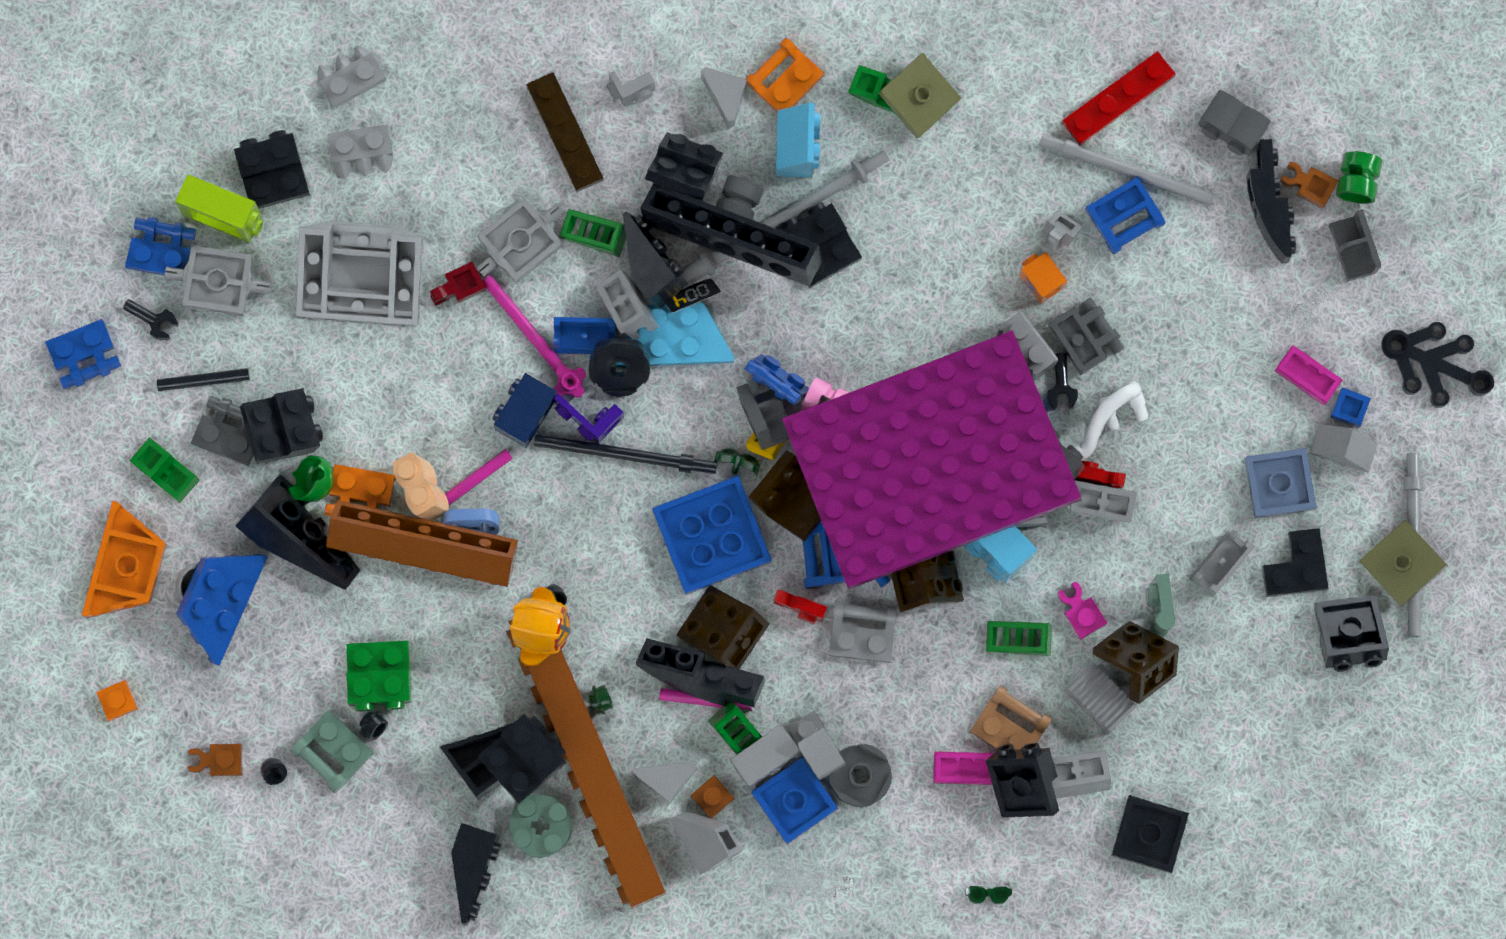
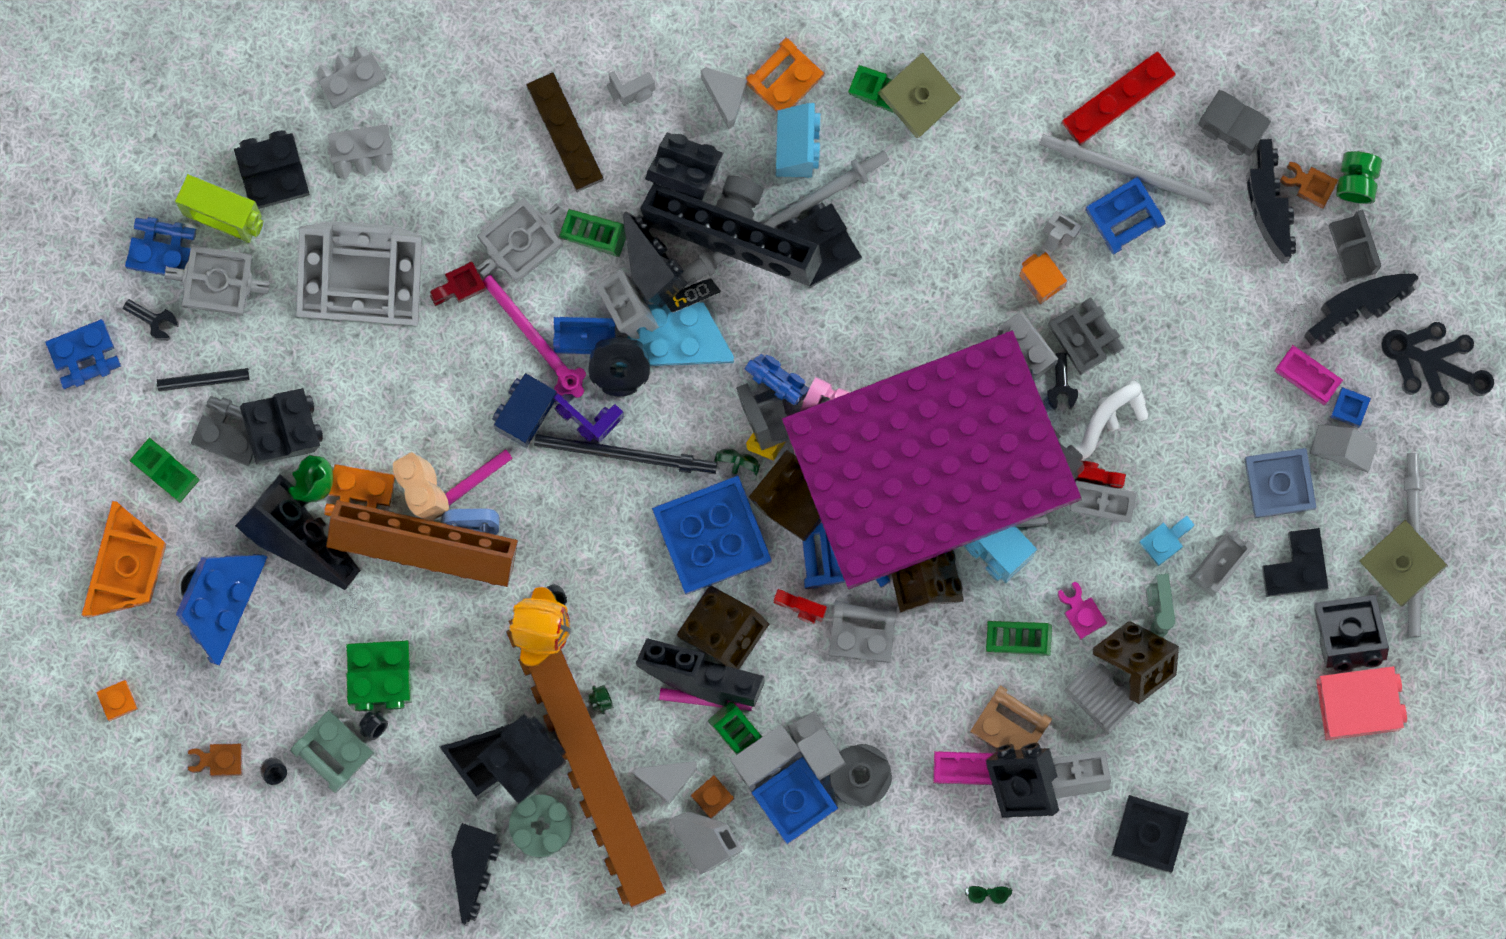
none -> medium azure plate [1139,516,1195,566]
none -> black slope [1304,273,1419,346]
none -> coral brick [1316,666,1407,741]

